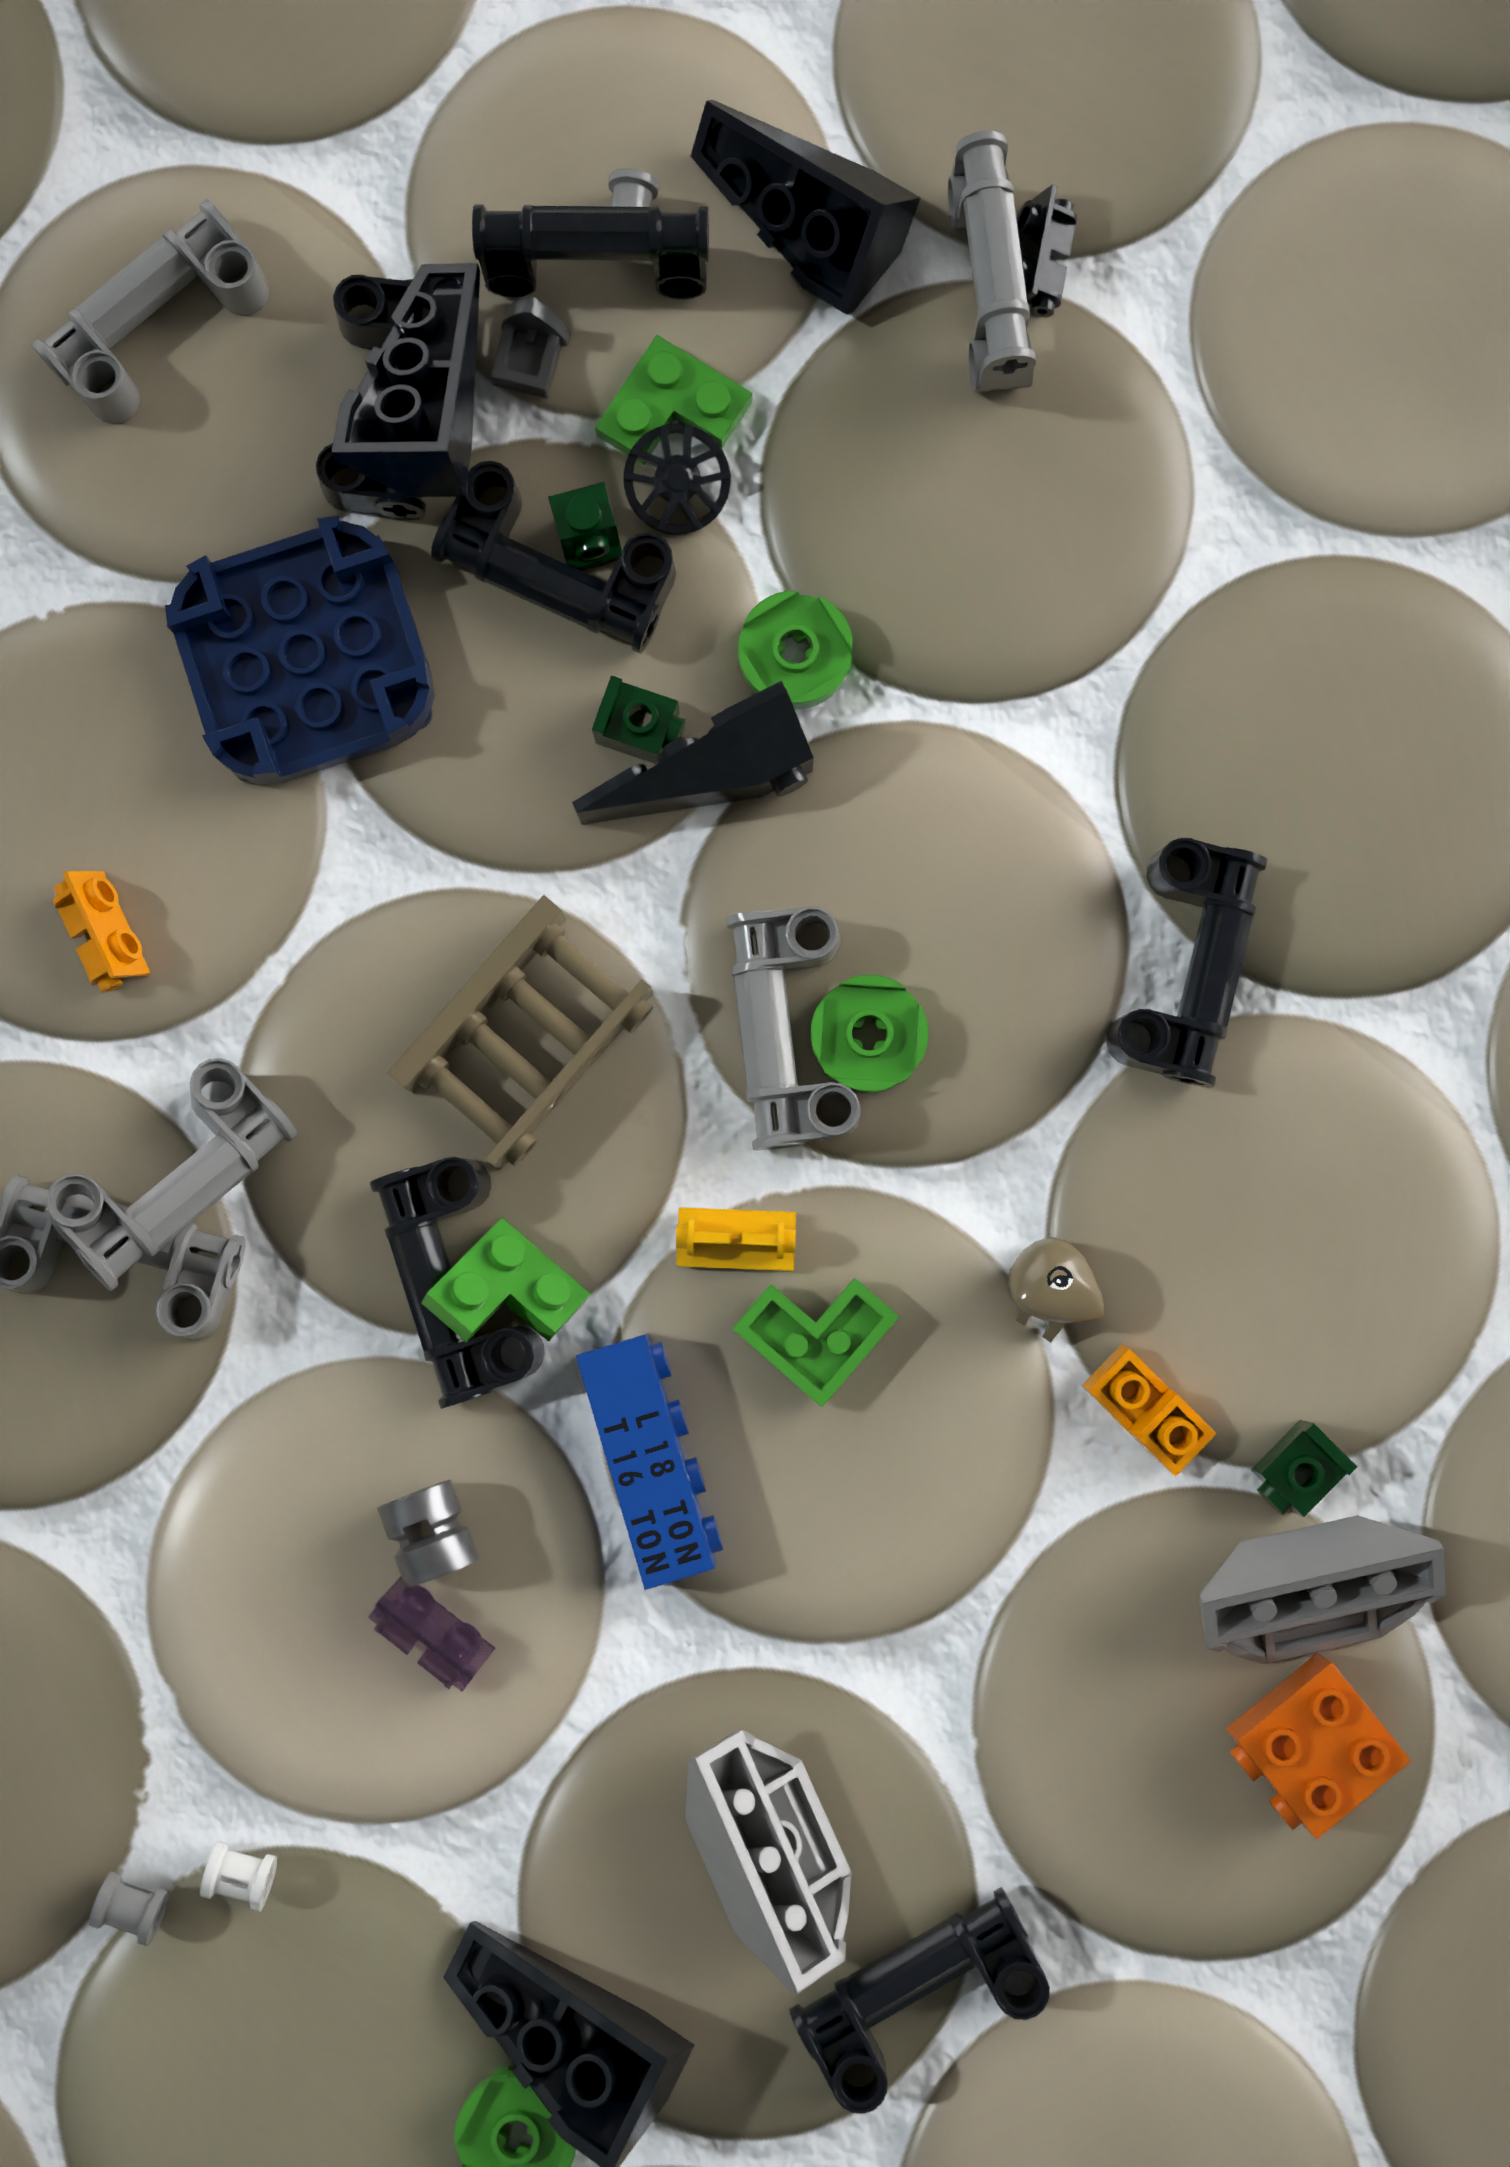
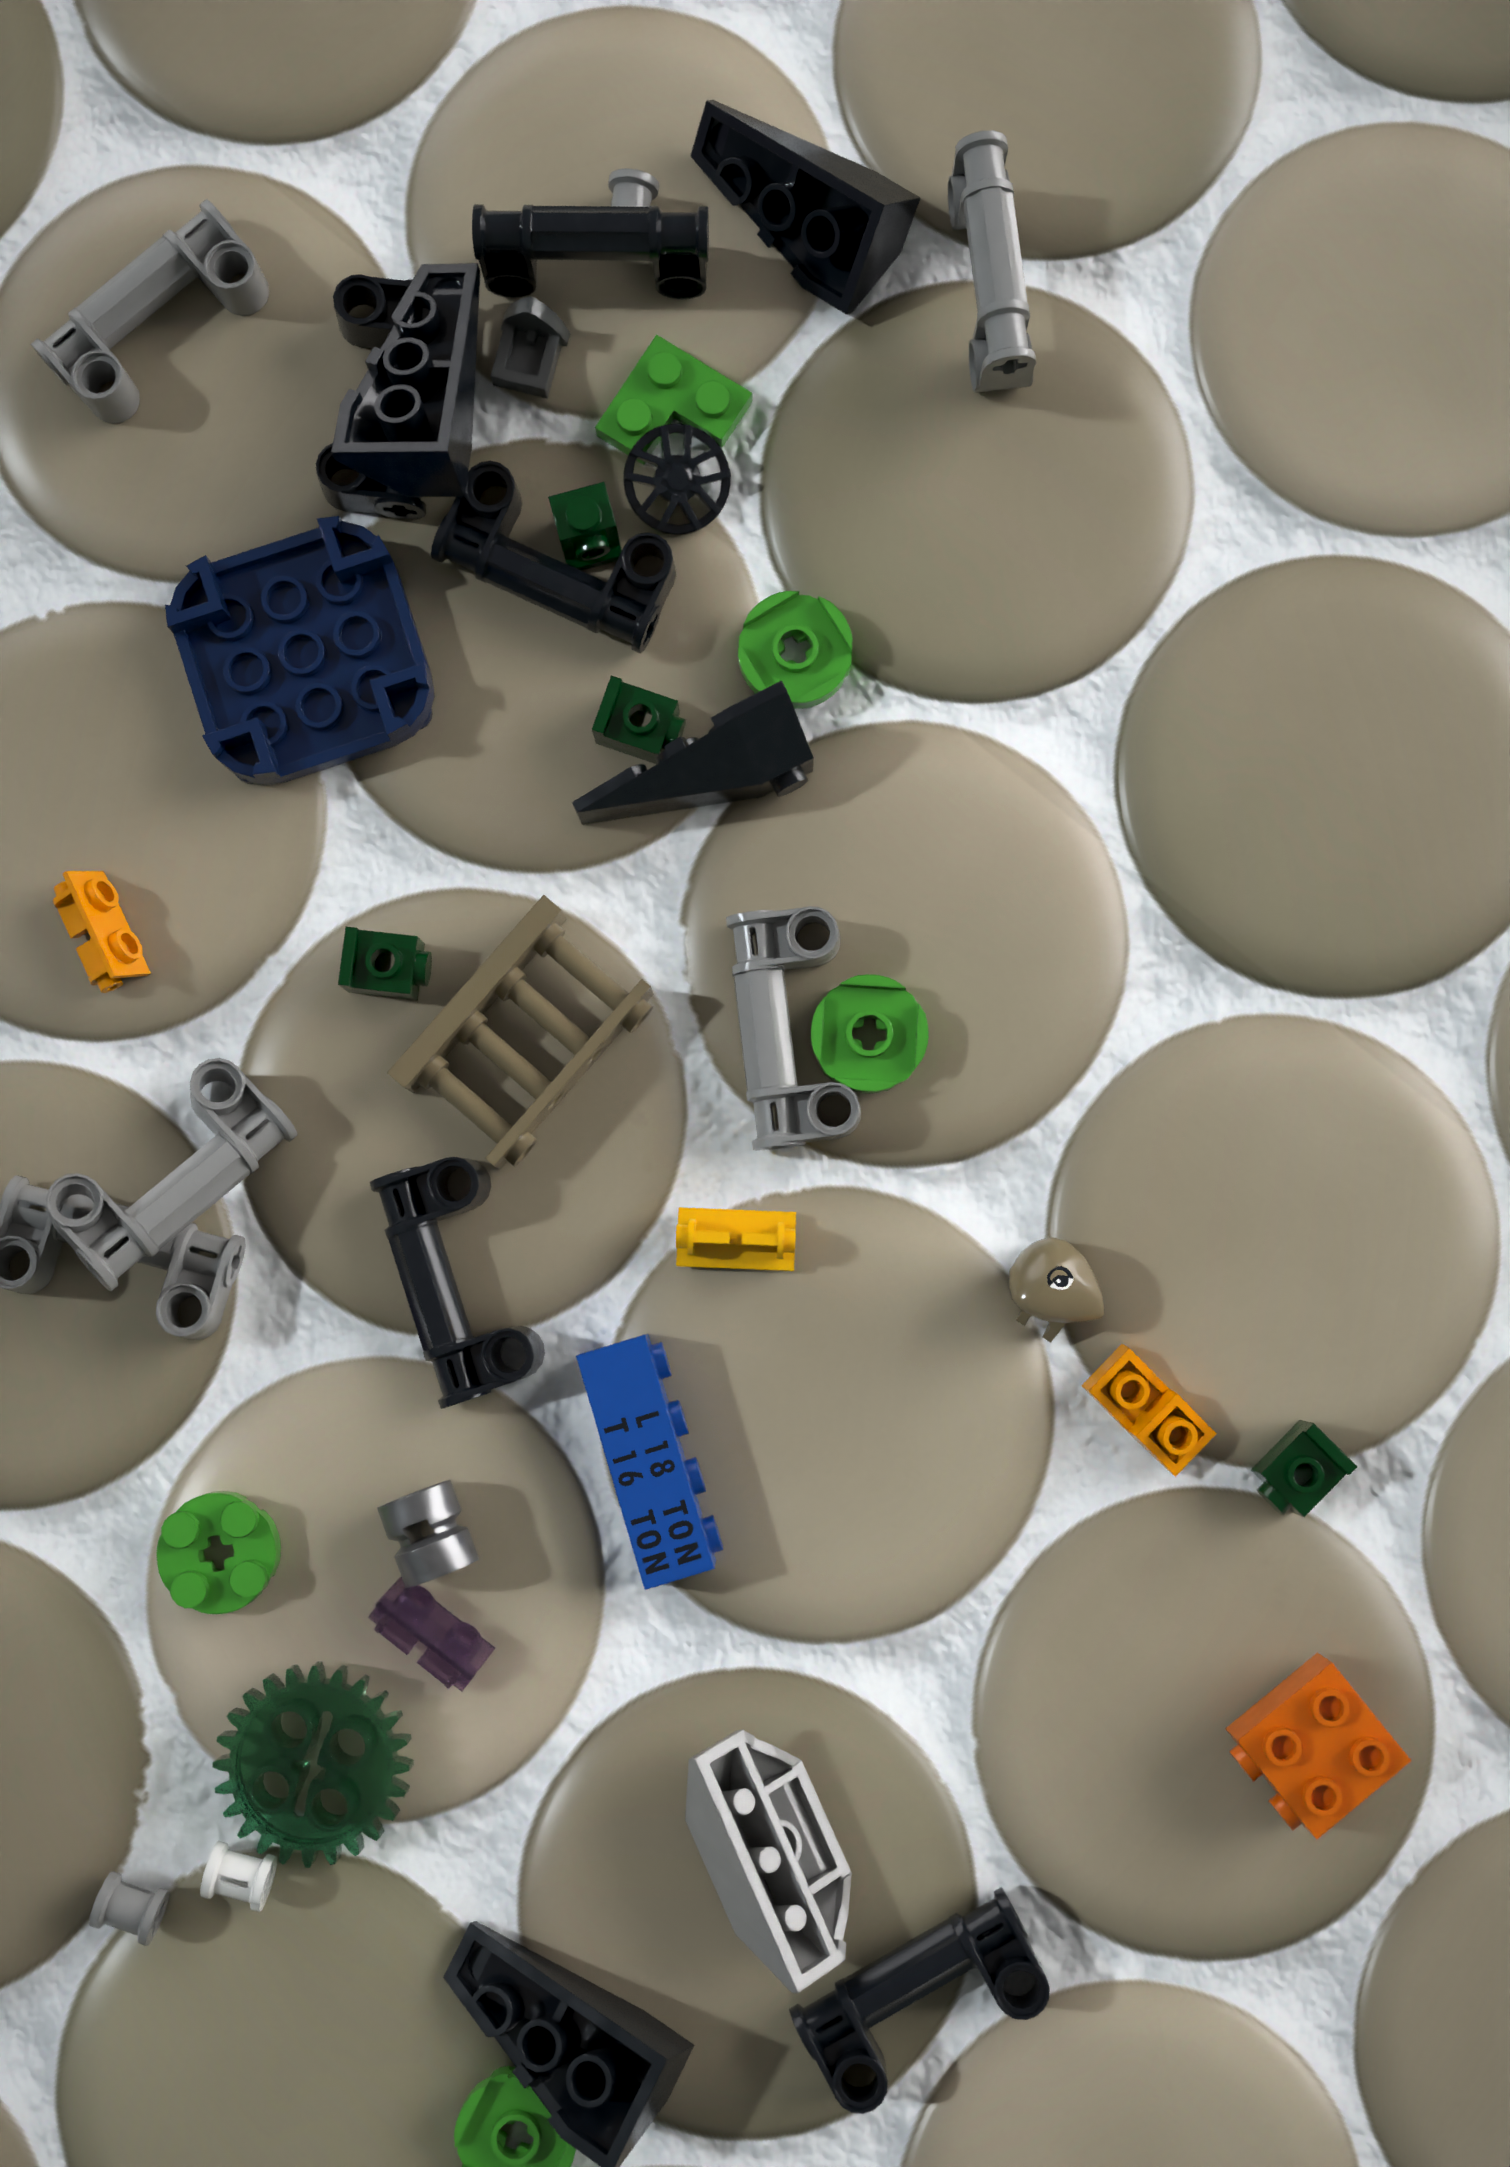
bright green plate [422,1217,591,1342] -> none
bright green plate [732,1278,900,1407] -> none
black hinge [1017,184,1077,317] -> none
black piece [1106,838,1268,1088] -> none
light grey wedge [1199,1515,1446,1664] -> none
none -> bright green plate [156,1491,281,1614]
none -> clear green gear [212,1661,414,1868]
none -> dark green brick [338,927,432,1000]

